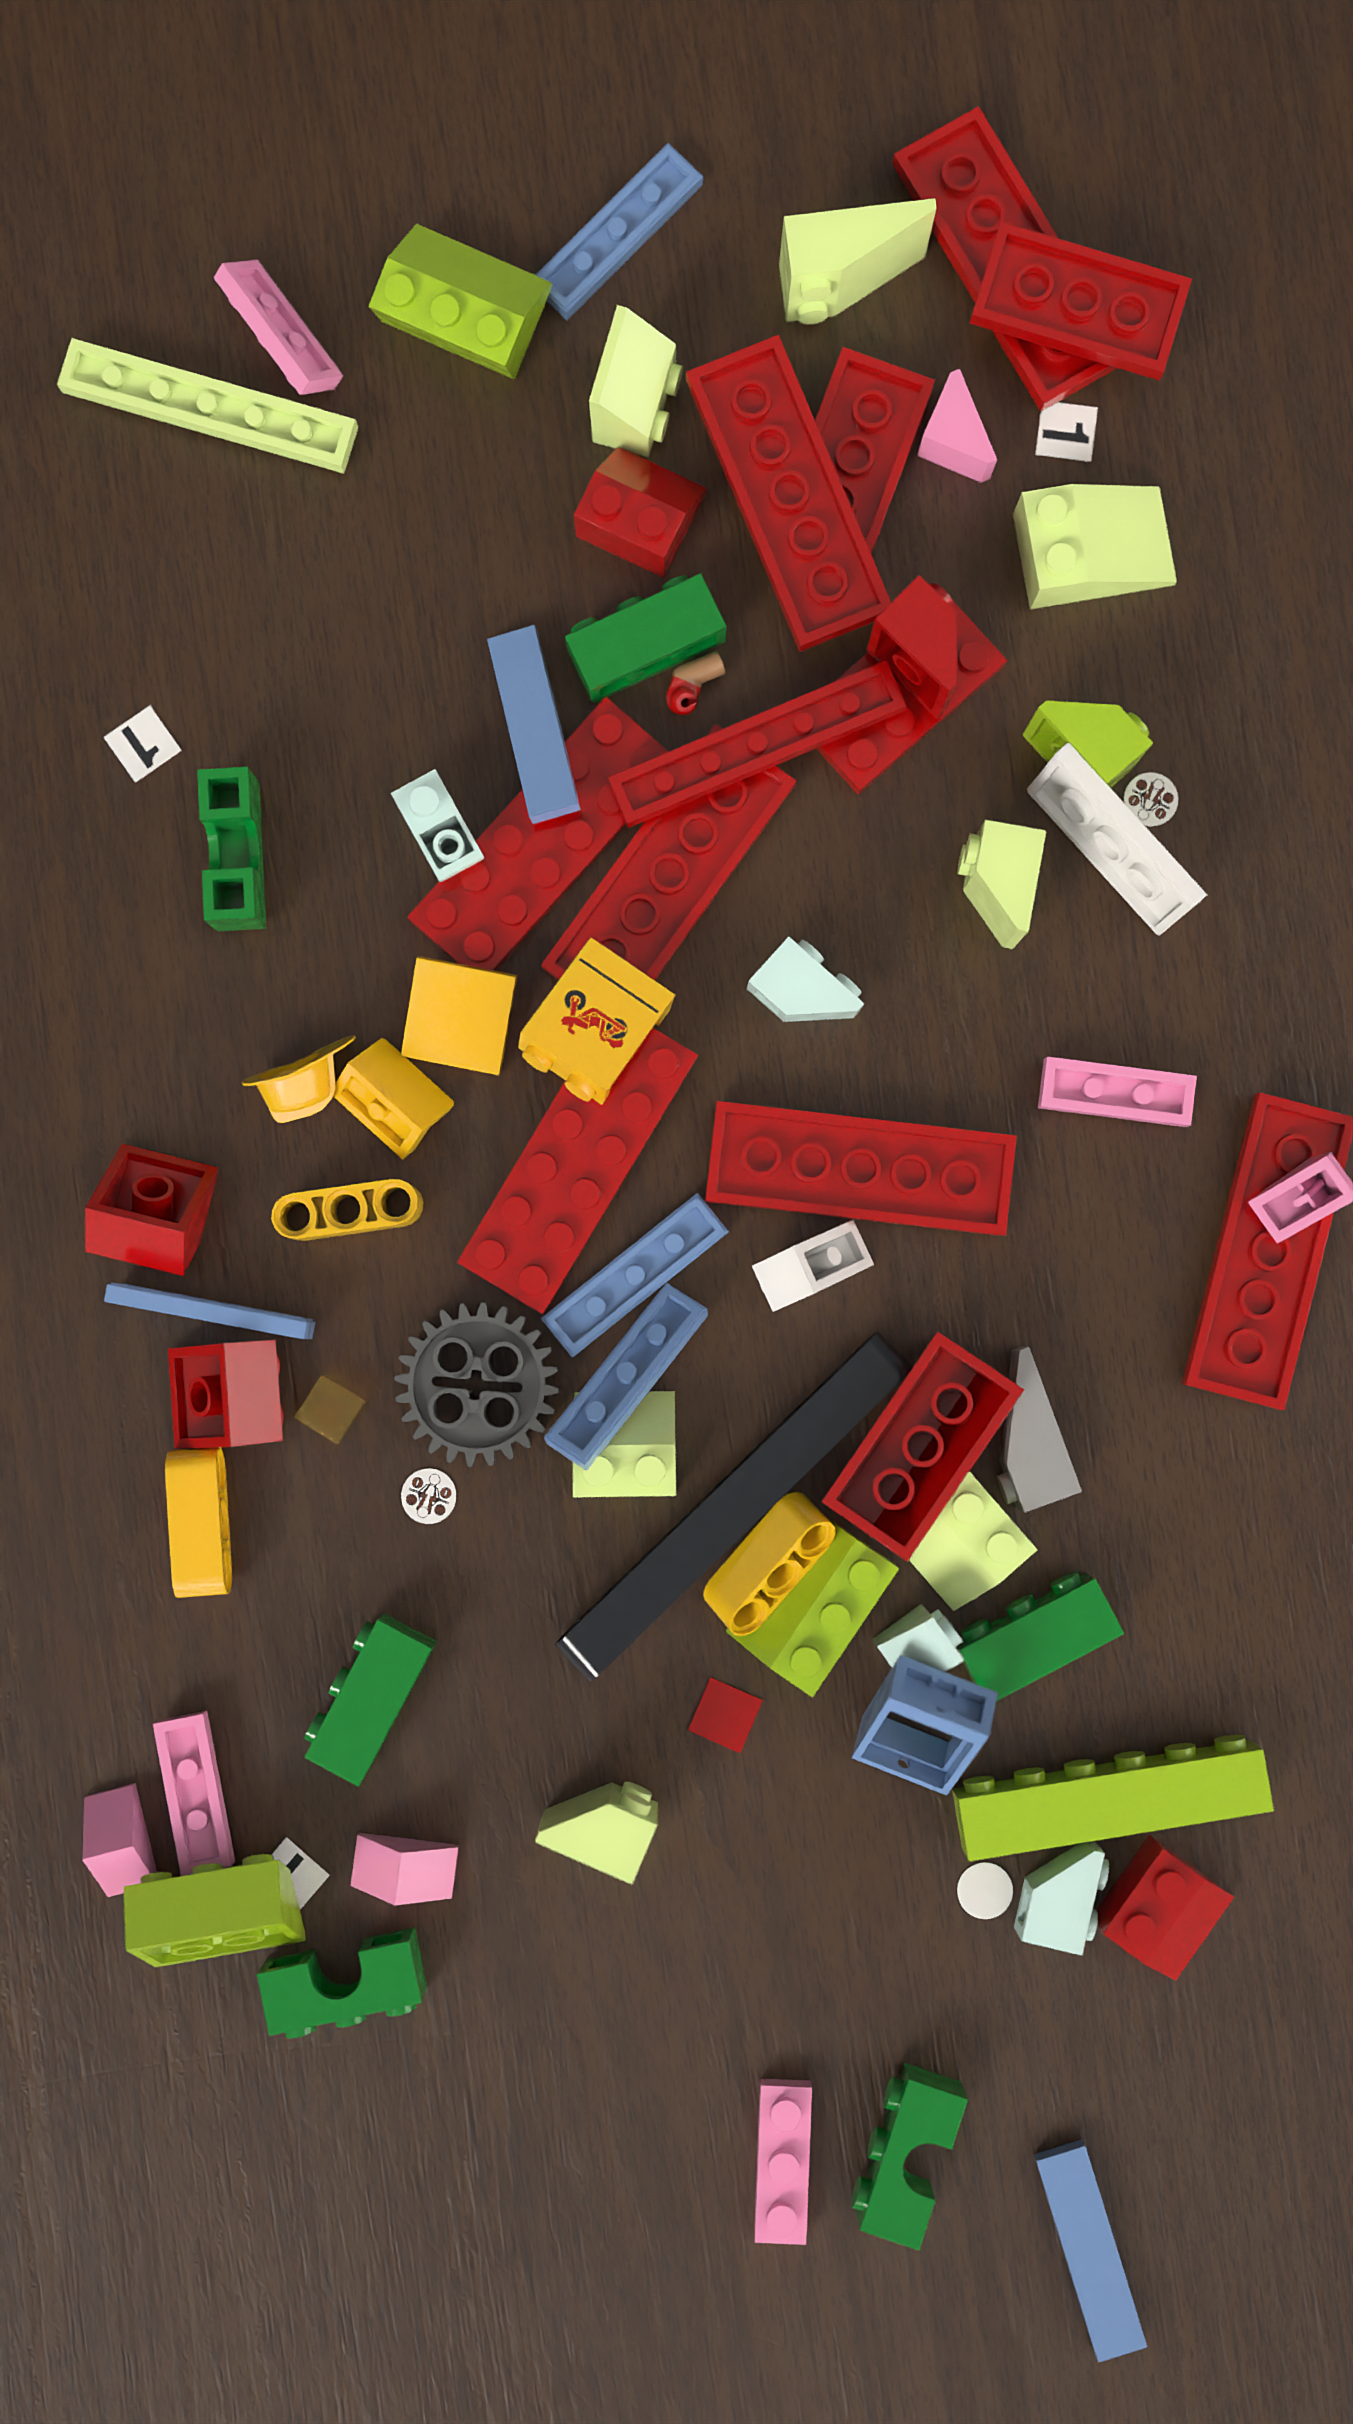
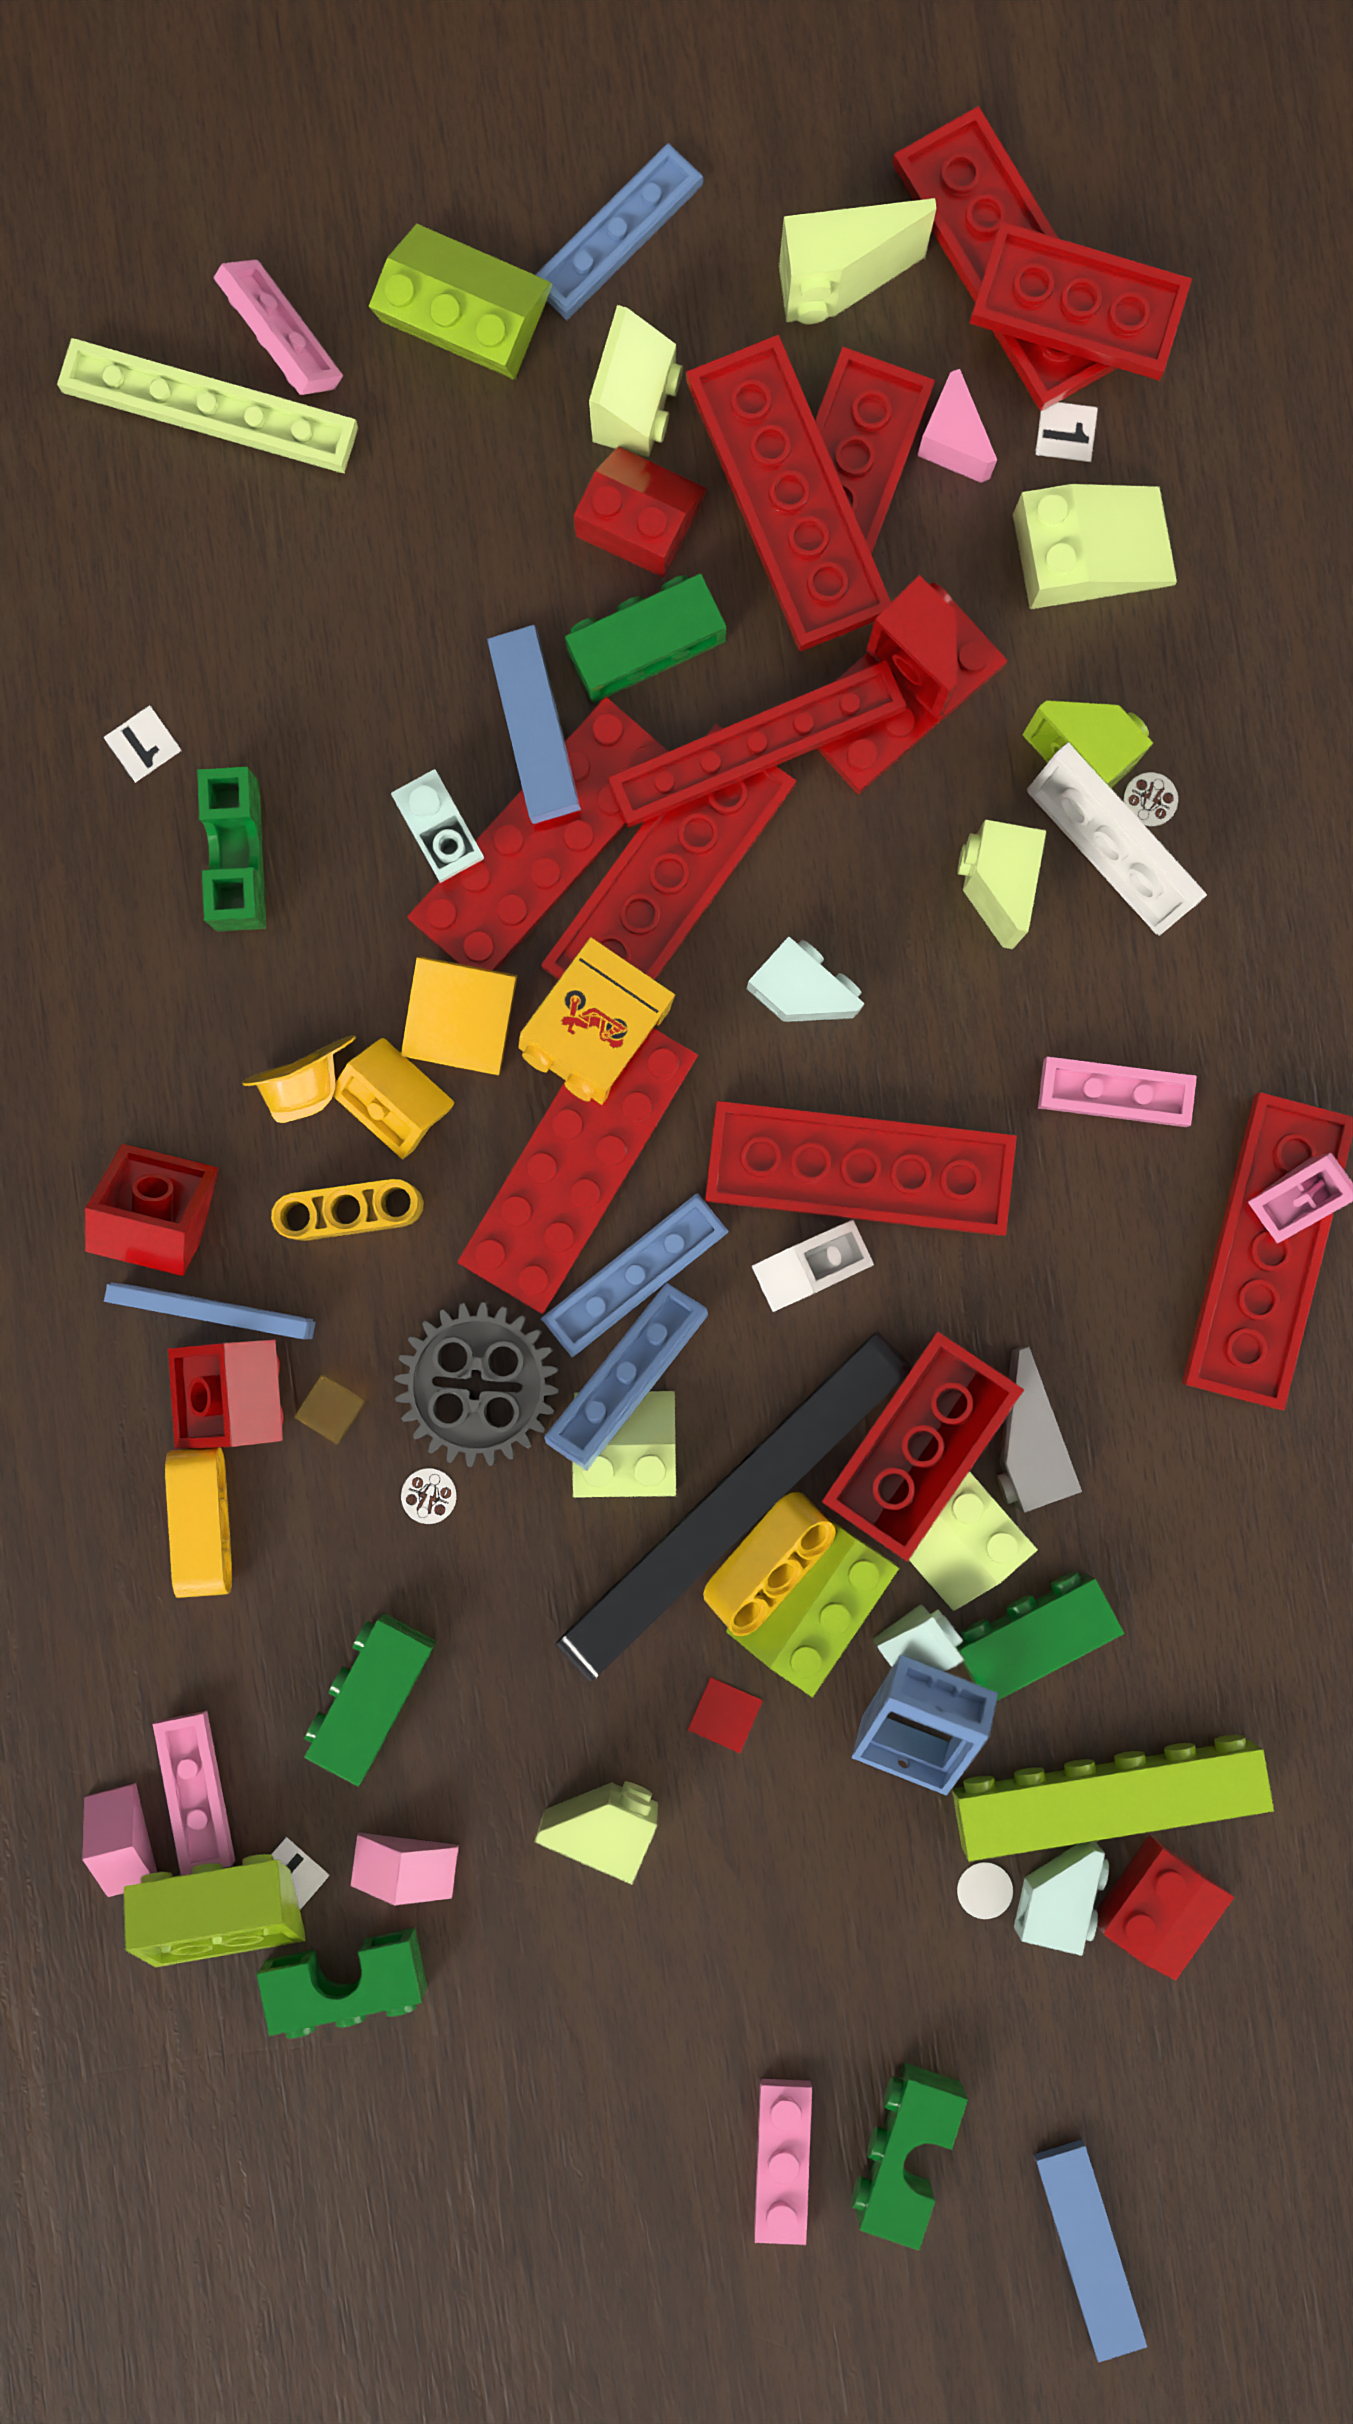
arm [666,651,725,715] -> none

